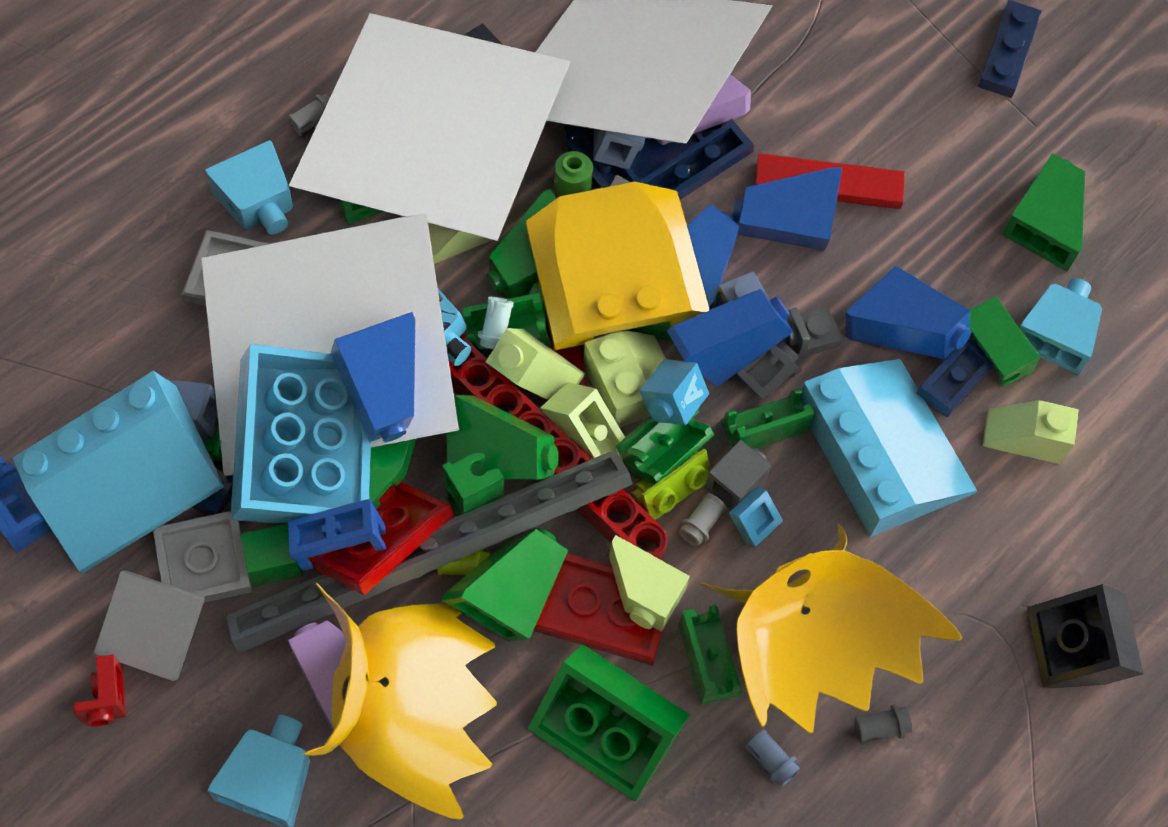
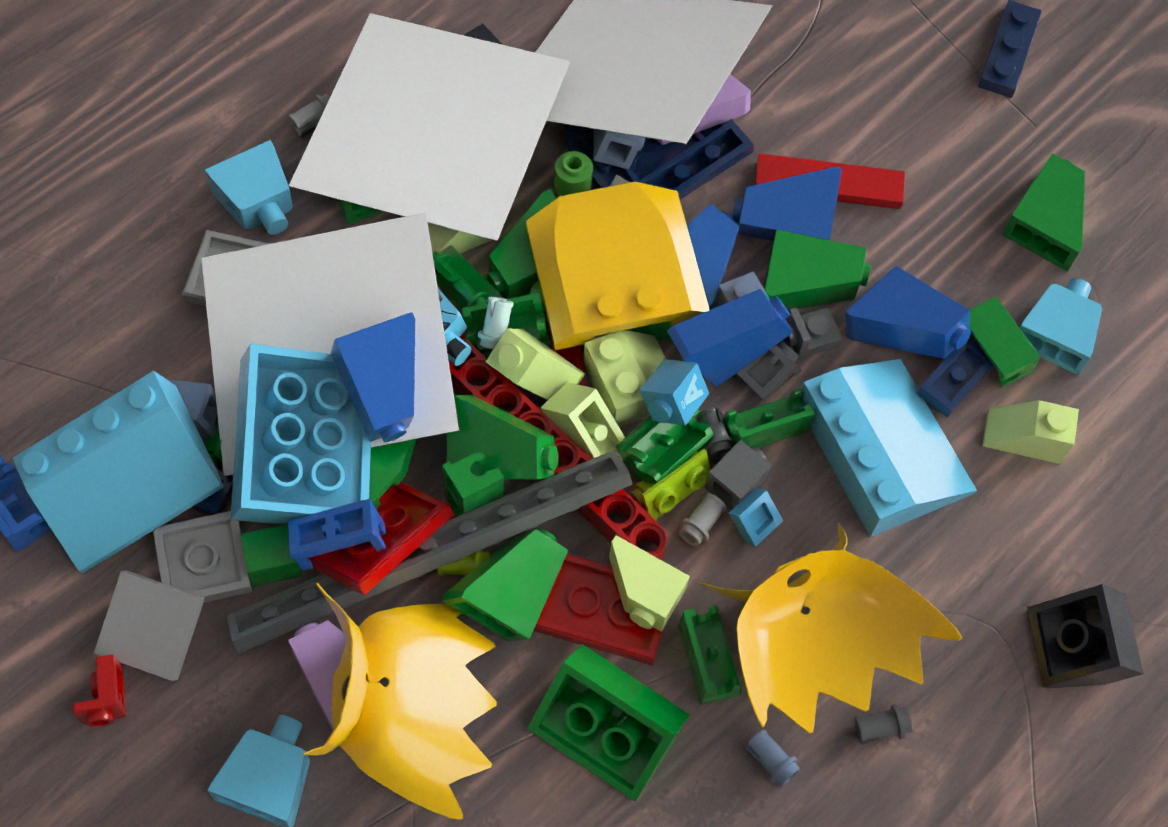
none -> green hinge [432,245,503,309]
none -> dark grey pin [696,407,735,461]
none -> green slope [764,230,871,310]

